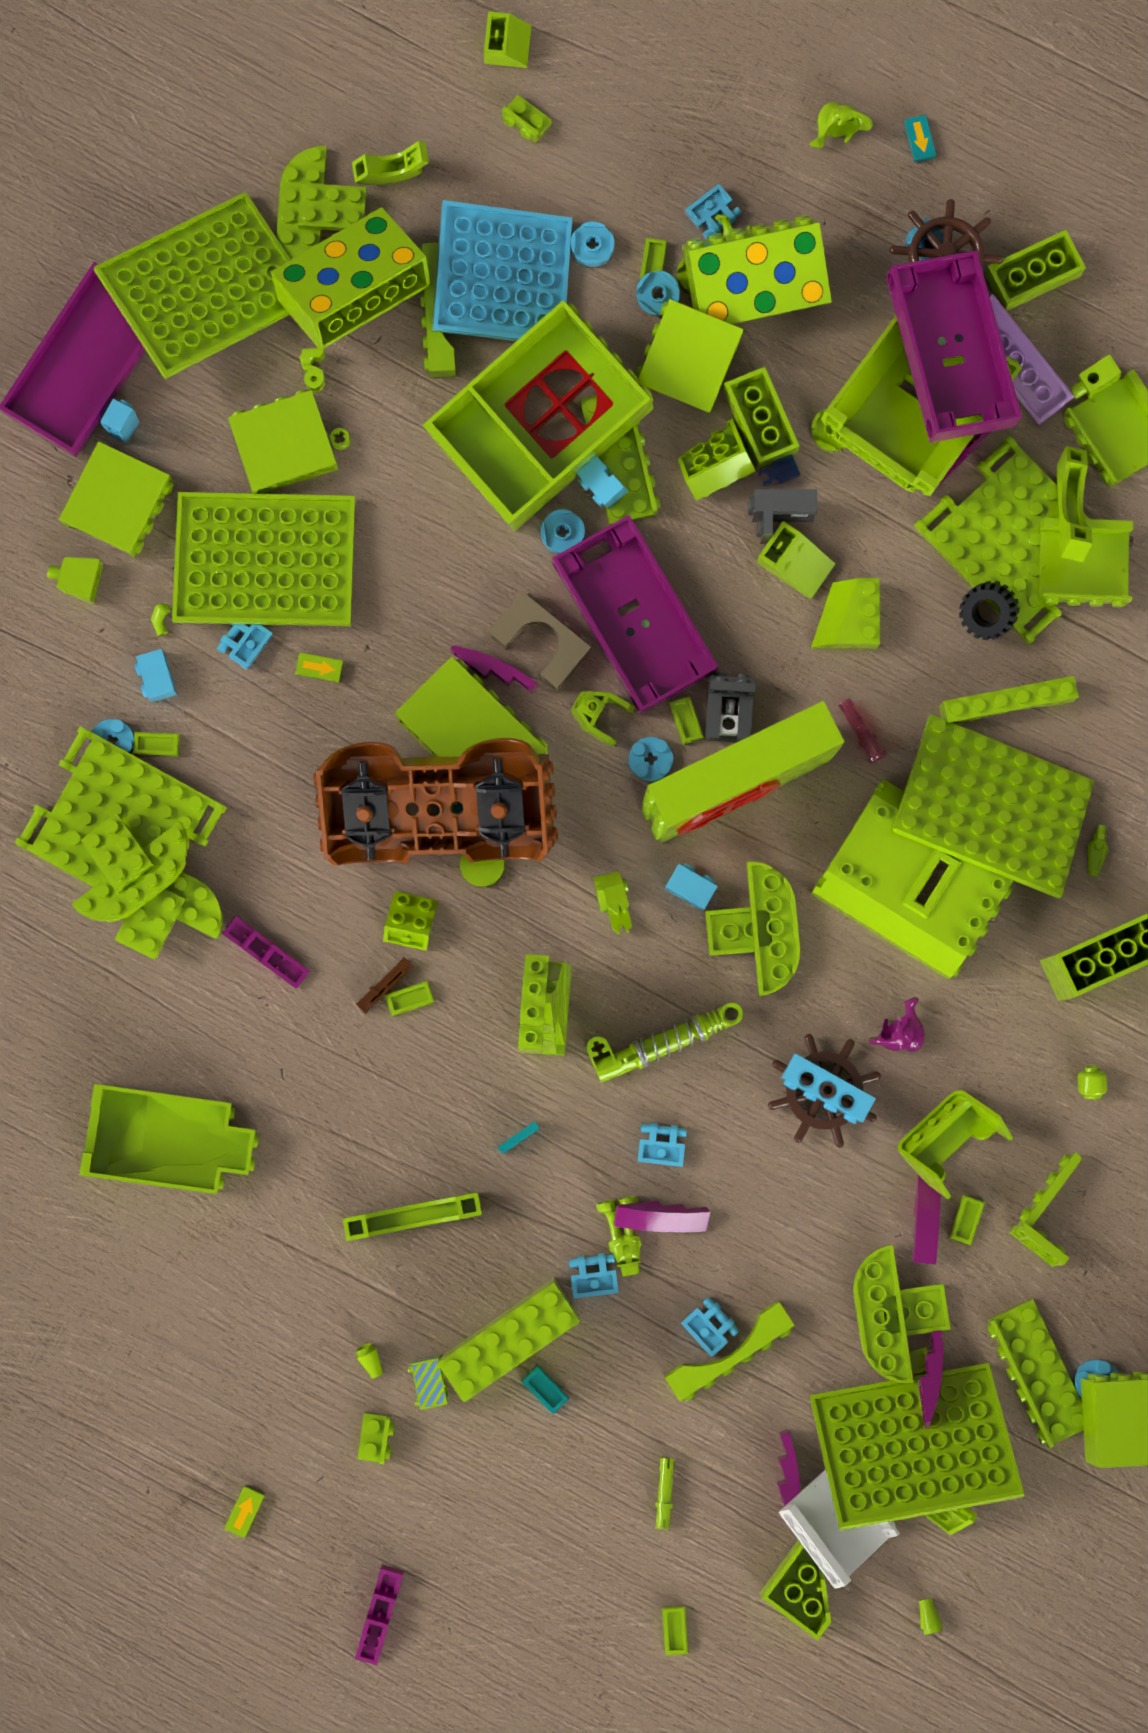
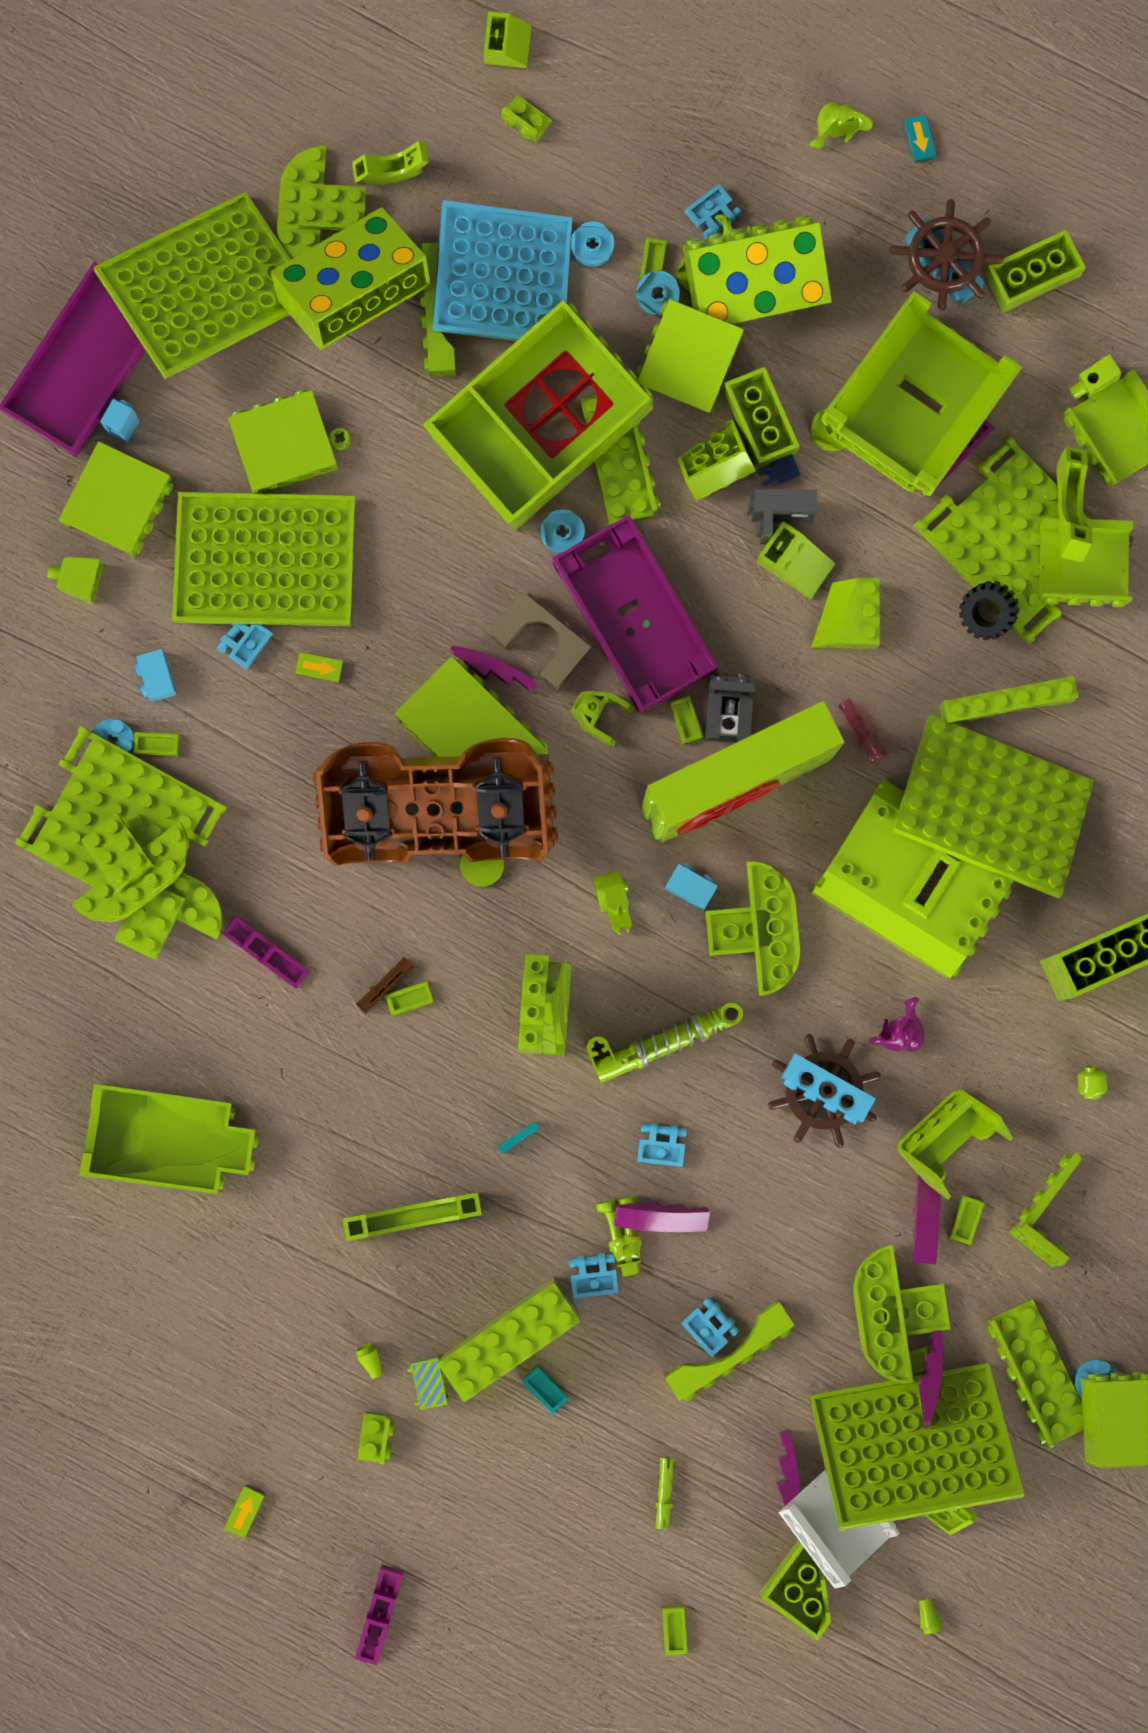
lime arm [151,603,171,637] -> none
lime leg [299,348,326,393] -> none
lime bracket [383,891,438,951] -> none
medium azure brick [576,455,628,509] -> none
medium azure plate [628,737,673,782] -> none
magenta piece [886,250,1022,443] -> none
lavender tile [990,294,1075,425] -> none
lime piece [1087,825,1109,877] -> none

